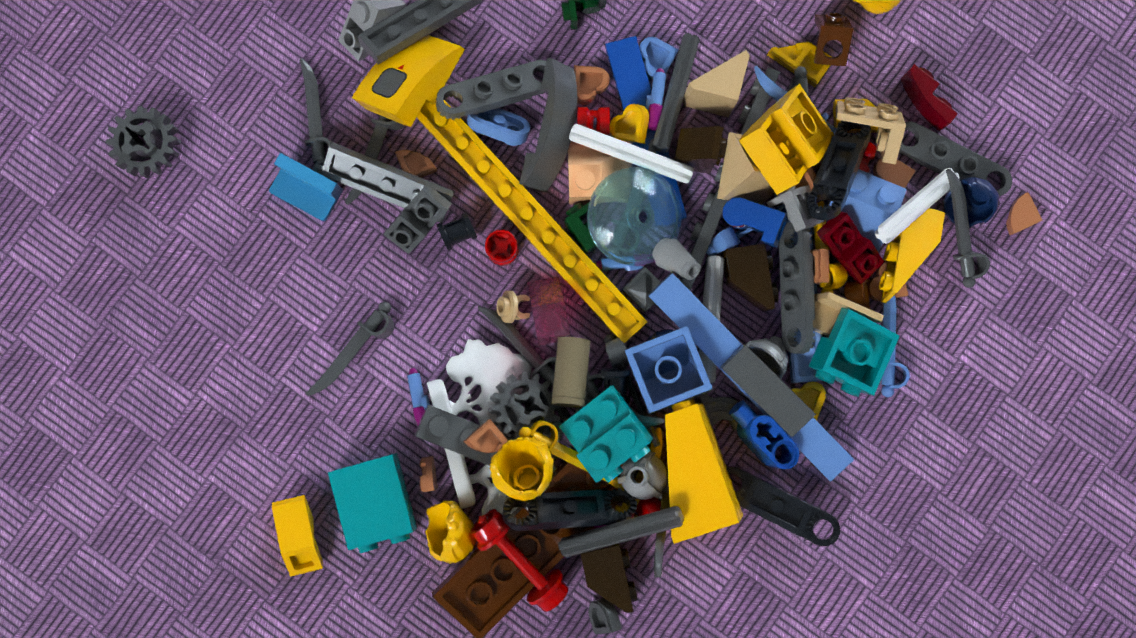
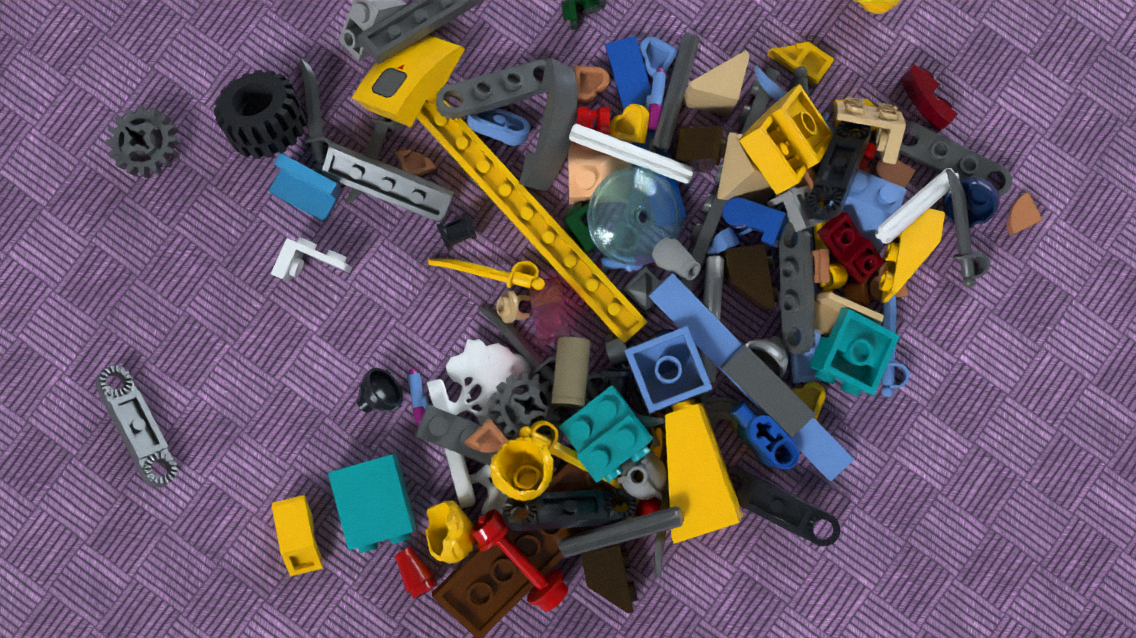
dark grey sword [305,302,394,396] -> none
dark grey slope [383,183,452,254] -> none
nougat tile [420,456,438,492] -> none
red wheel [485,230,519,266] -> none
dark grey tile [588,597,622,634] -> none
reddish brown bracket [814,12,854,66] -> none
none -> plate [96,365,178,487]
none -> black tyre [214,70,307,159]
none -> white bracket [271,237,353,283]
none -> black piece [357,368,403,413]
none -> red cone [394,547,437,599]
none -> yellow sword [428,259,545,290]

